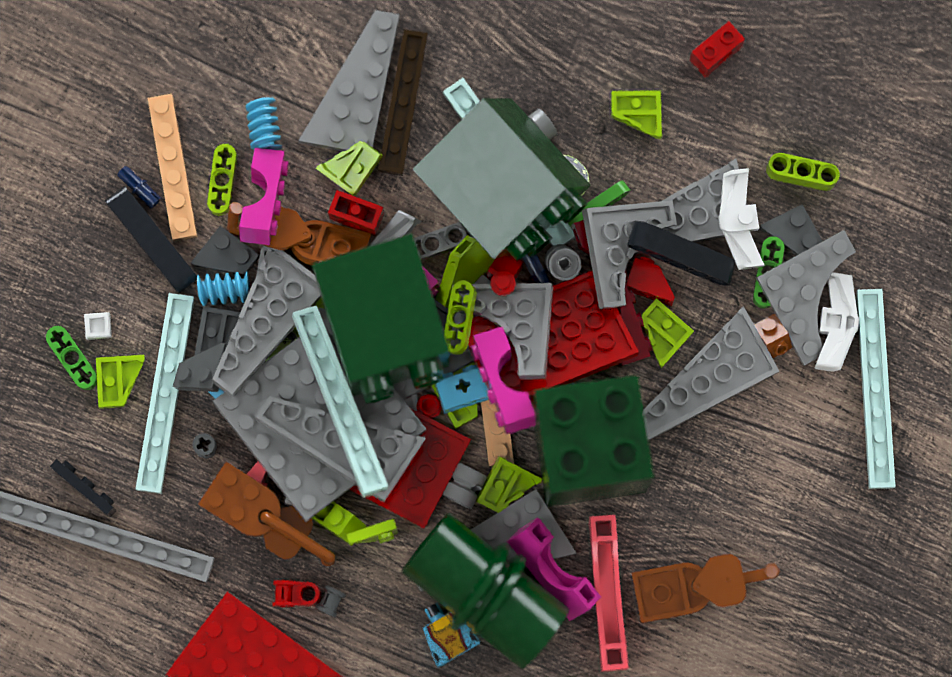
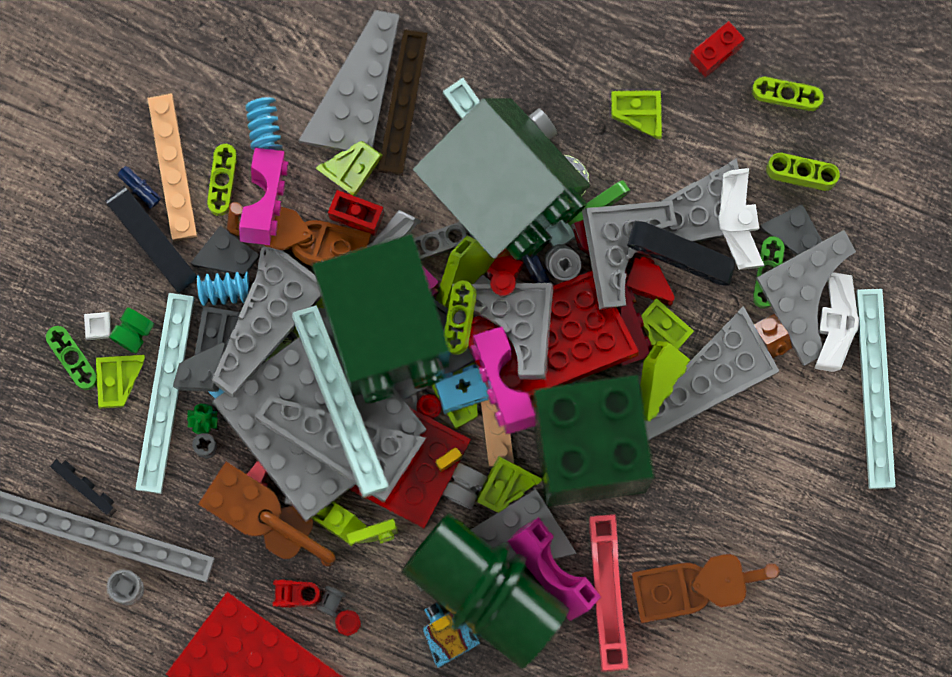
none -> light grey wheel [107,570,144,606]
none -> green wheel [109,307,155,354]
none -> green gear [187,404,218,435]
none -> red plate [335,610,361,636]
none -> yellow tile [436,448,462,472]
none -> lime slope [640,341,690,422]
none -> lime beam [752,77,824,111]

